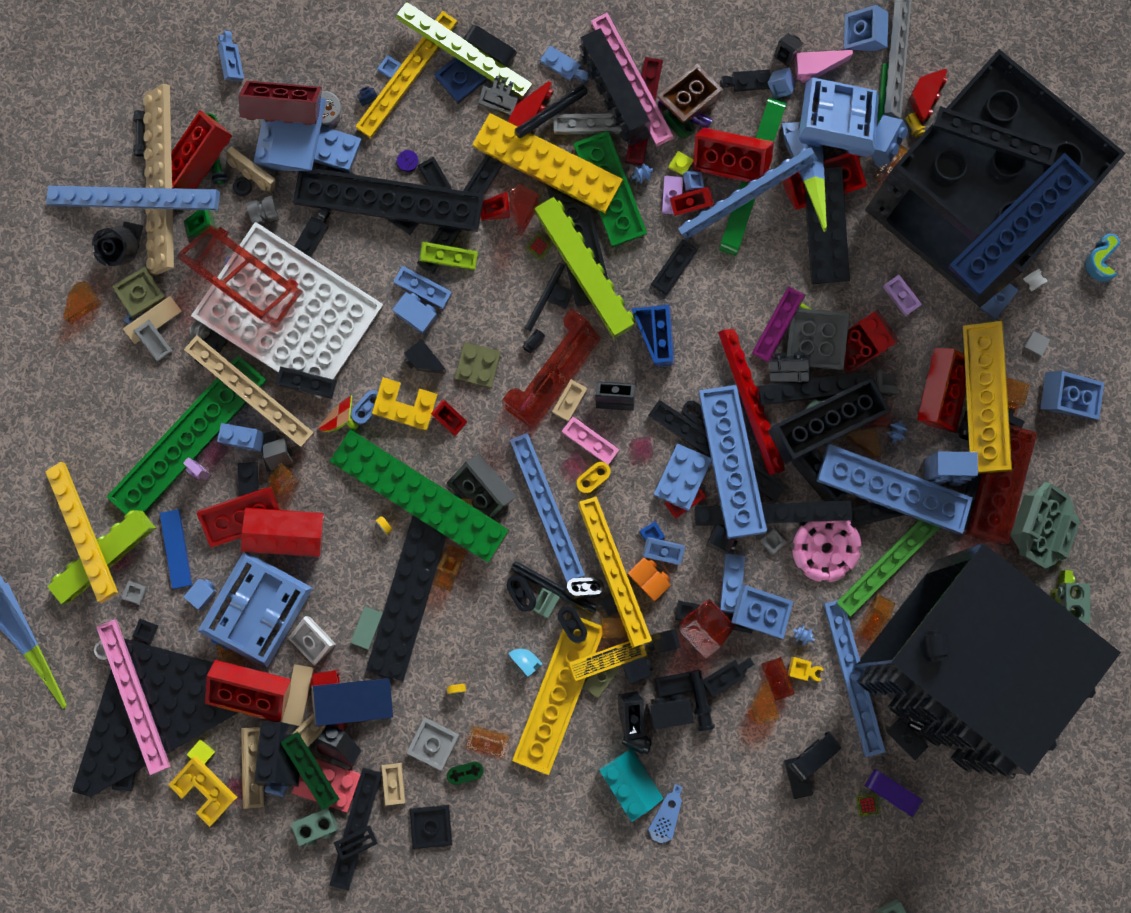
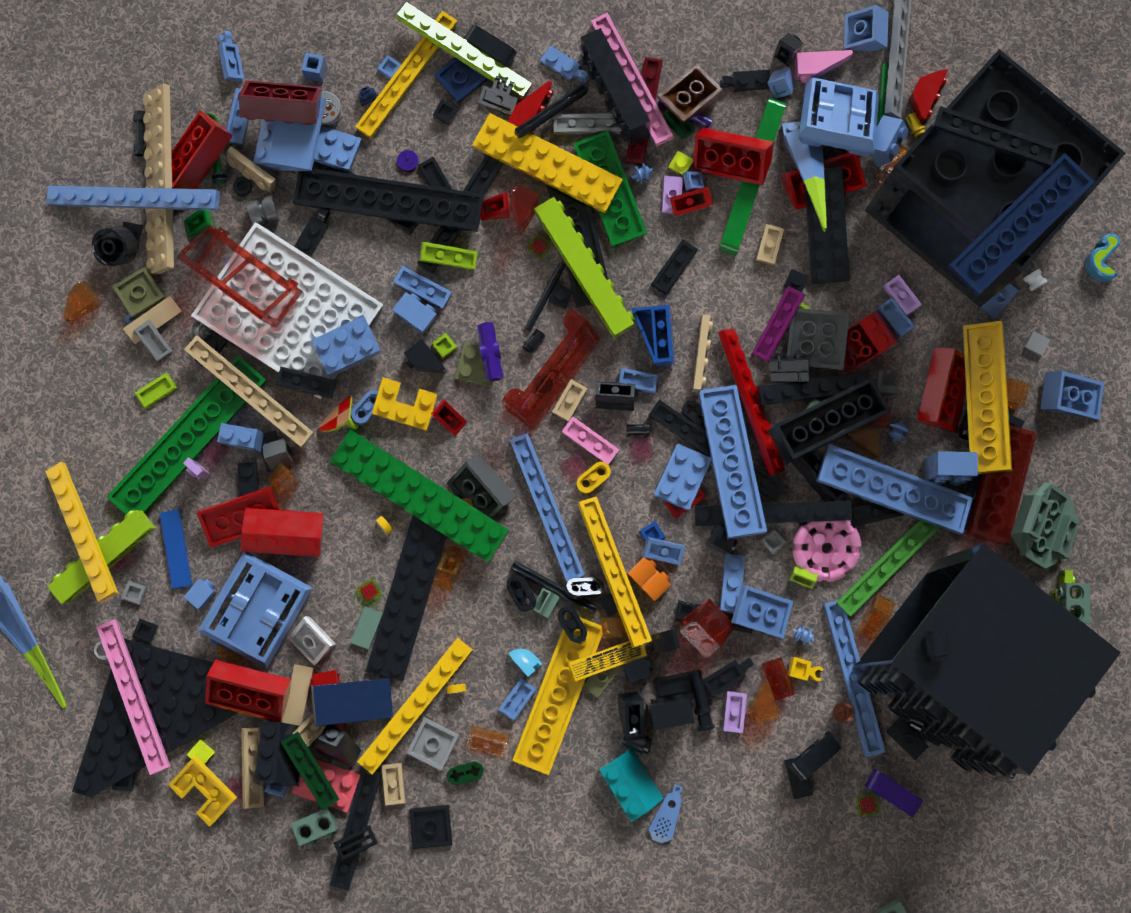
medium blue plate [678,147,818,239] -> none
none -> lime tile [135,372,178,409]
none -> medium blue plate [226,88,250,146]
none -> medium blue brick [301,53,327,82]
none -> medium blue brick [311,316,382,378]
none -> tile [356,578,383,605]
none -> yellow plate [357,638,473,775]
none -> lime tile [431,333,458,359]
none -> black plate [433,99,458,125]
none -> dark purple piece [477,322,504,382]
none -> medium blue plate [498,678,537,721]
none -> medium blue plate [618,368,659,394]
none -> black pin [627,422,650,437]
none -> tan plate [692,314,713,392]
none -> lavender plate [723,691,747,733]
none -> tan plate [756,224,784,266]
none -> black plate [784,269,809,293]
none -> lime piece [790,564,818,589]
none -> copper wheel [833,703,855,723]
none -> medium blue plate [876,297,915,339]

